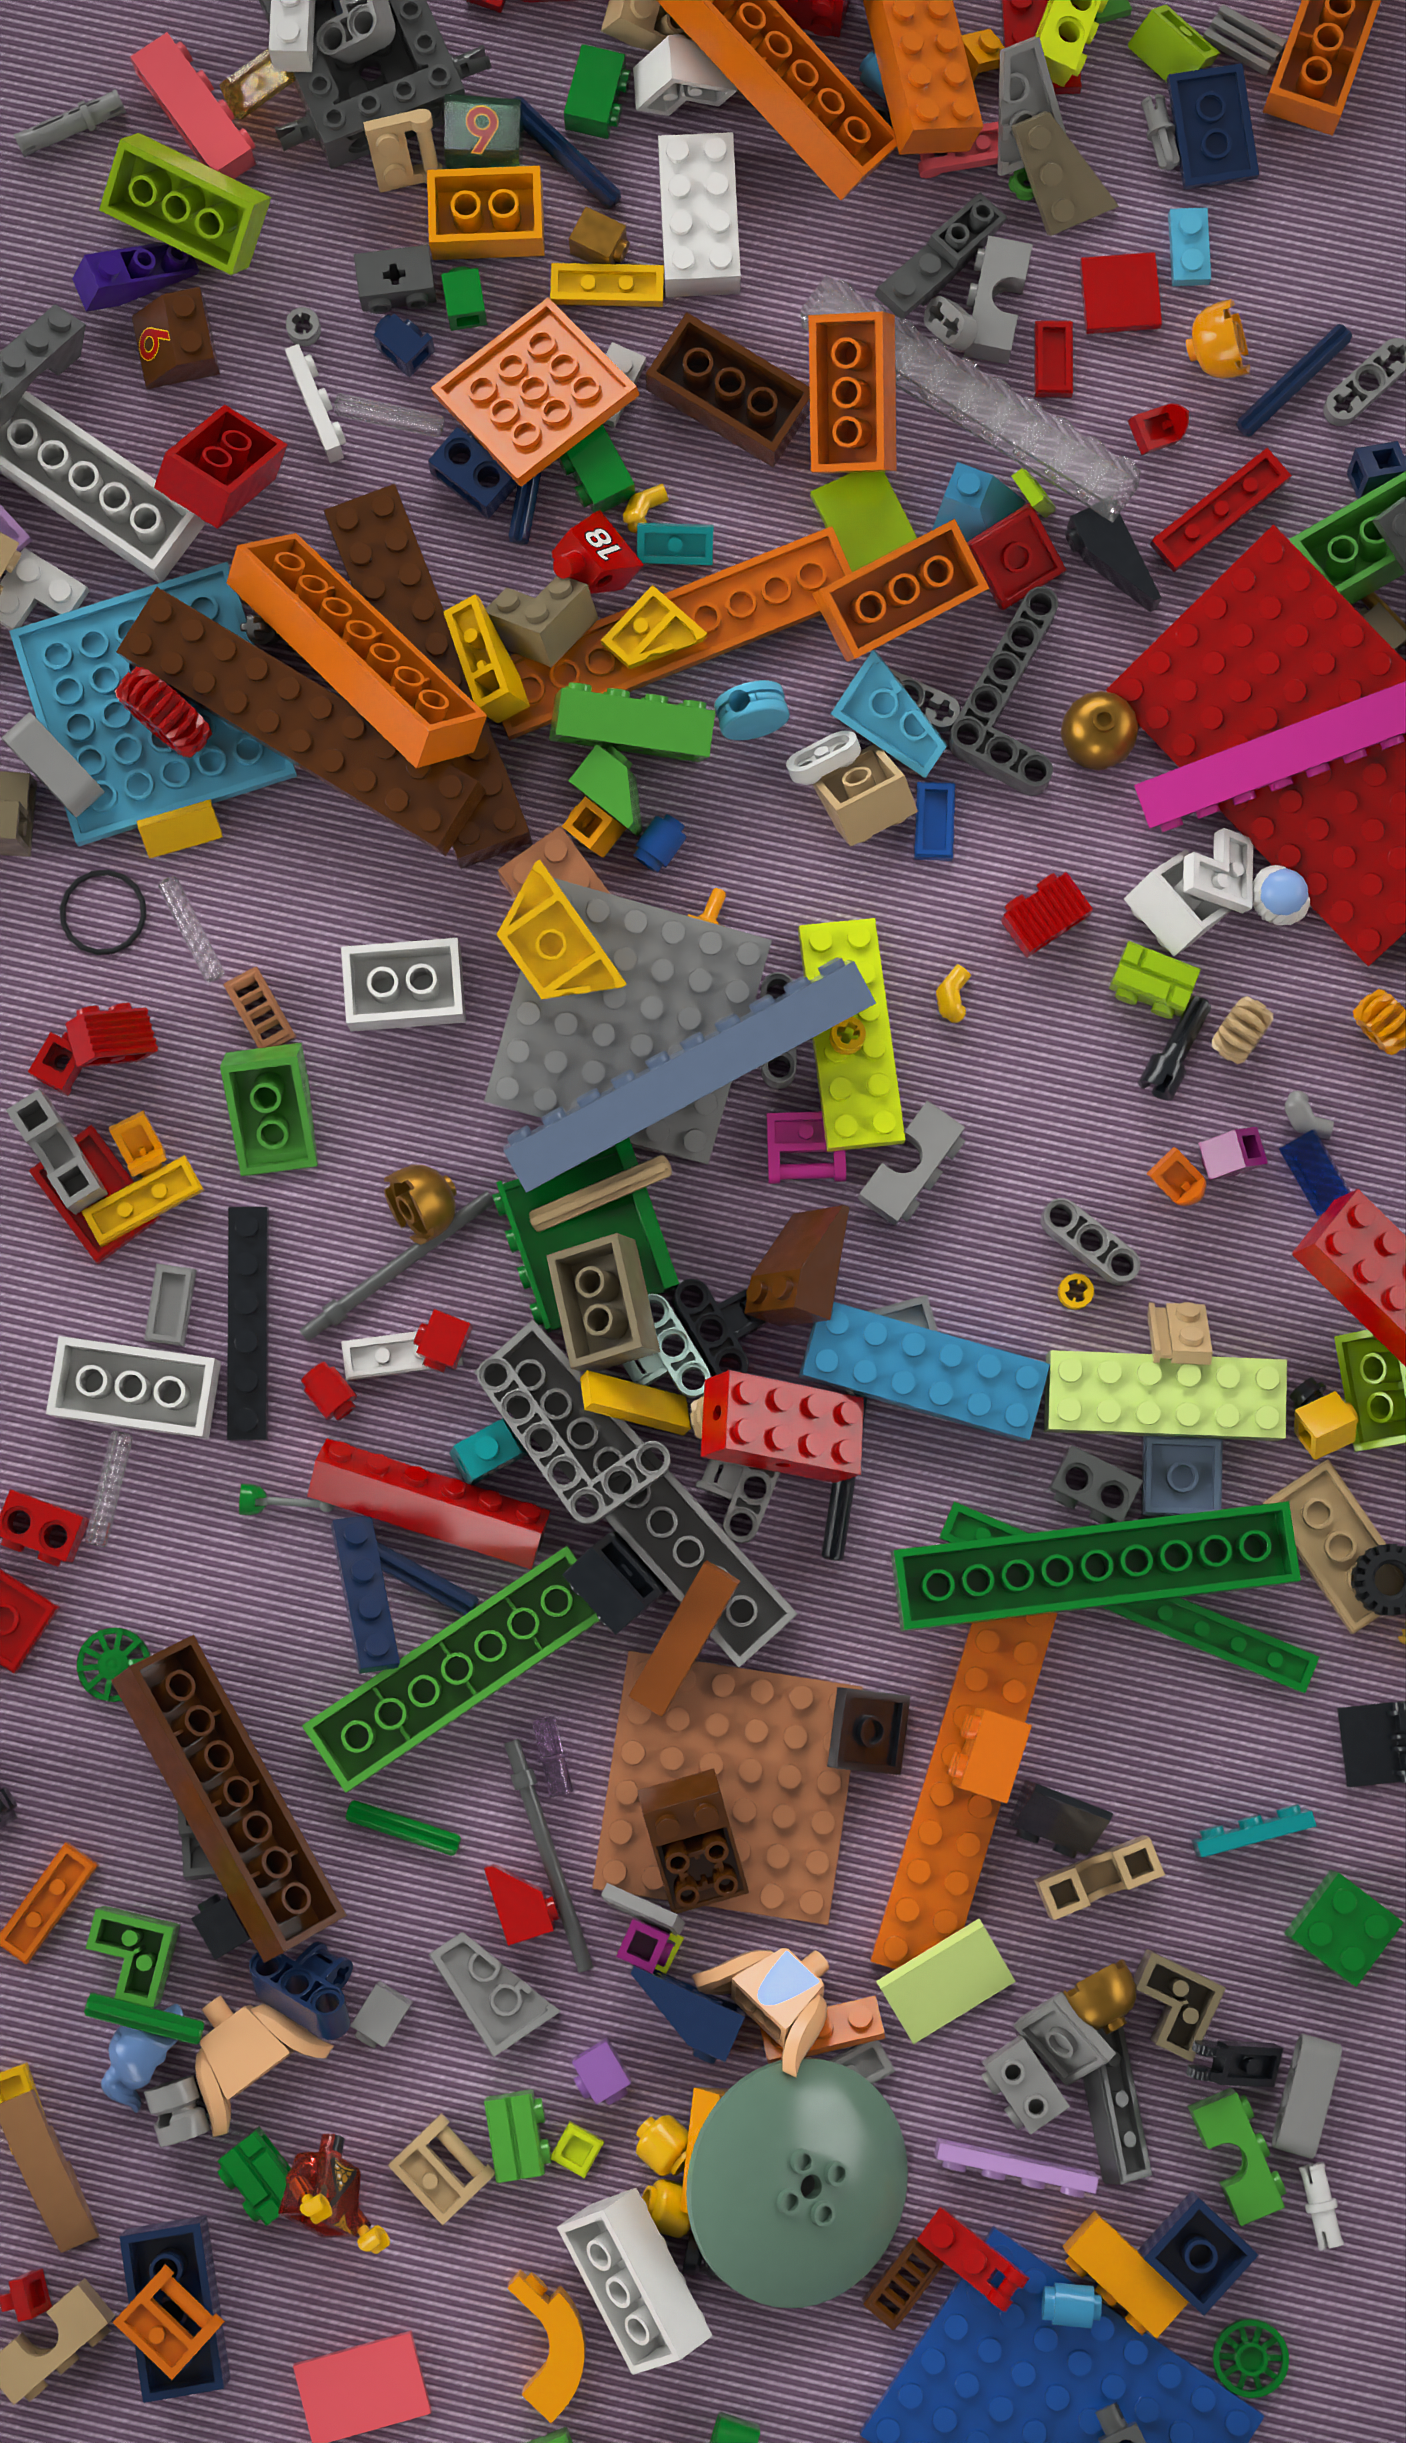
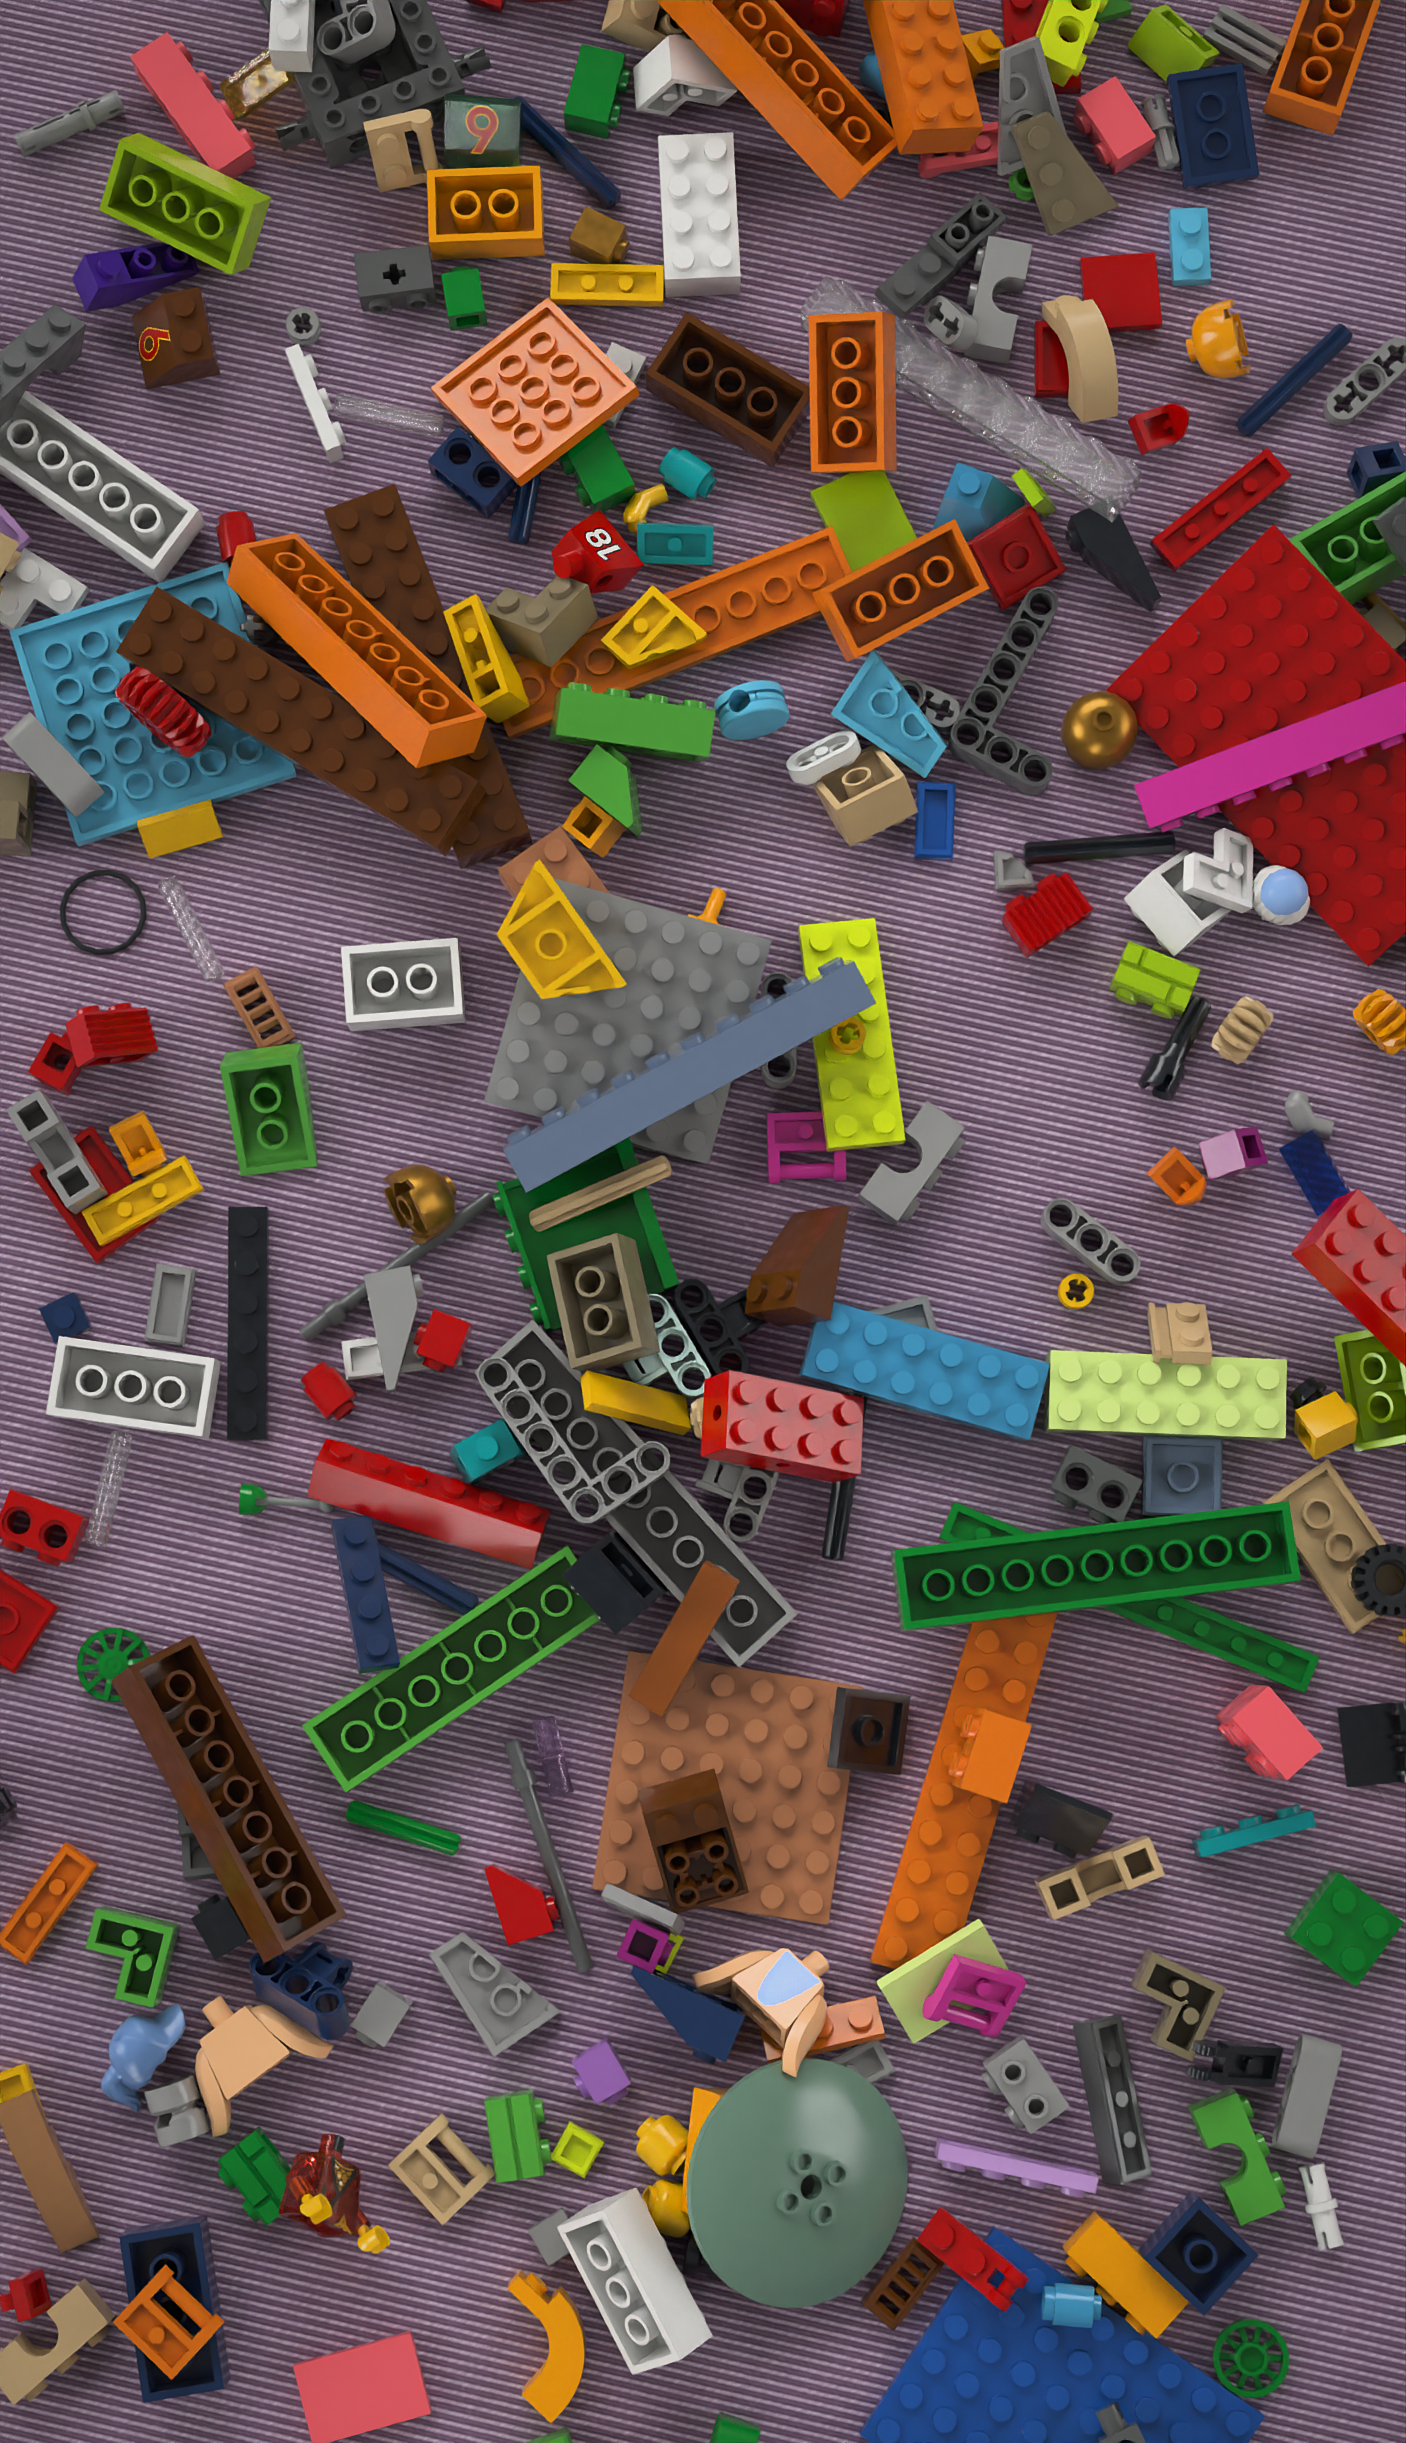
green axle [84,1993,204,2045] -> none
red brick [154,404,288,529] -> none
dark blue brick [373,314,435,378] -> none
blue brick [633,814,687,873] -> none
yellow arm [936,964,971,1023] -> none
light grey plate [1013,1992,1116,2086] -> none
pearl gold cylinder [1062,1959,1137,2035] -> none
none -> dark blue plate [39,1292,92,1345]
none -> red brick [216,511,257,567]
none -> light grey slope [364,1265,424,1393]
none -> light grey tile [528,2207,570,2266]
none -> teal brick [658,447,717,501]
none -> dark pink plate [922,1954,1027,2038]
none -> light grey tile [993,851,1035,891]
none -> black axle [1023,831,1176,865]
none -> tan arch [1041,295,1119,423]
none -> coral brick [1073,76,1156,175]
none -> coral brick [1215,1685,1323,1780]

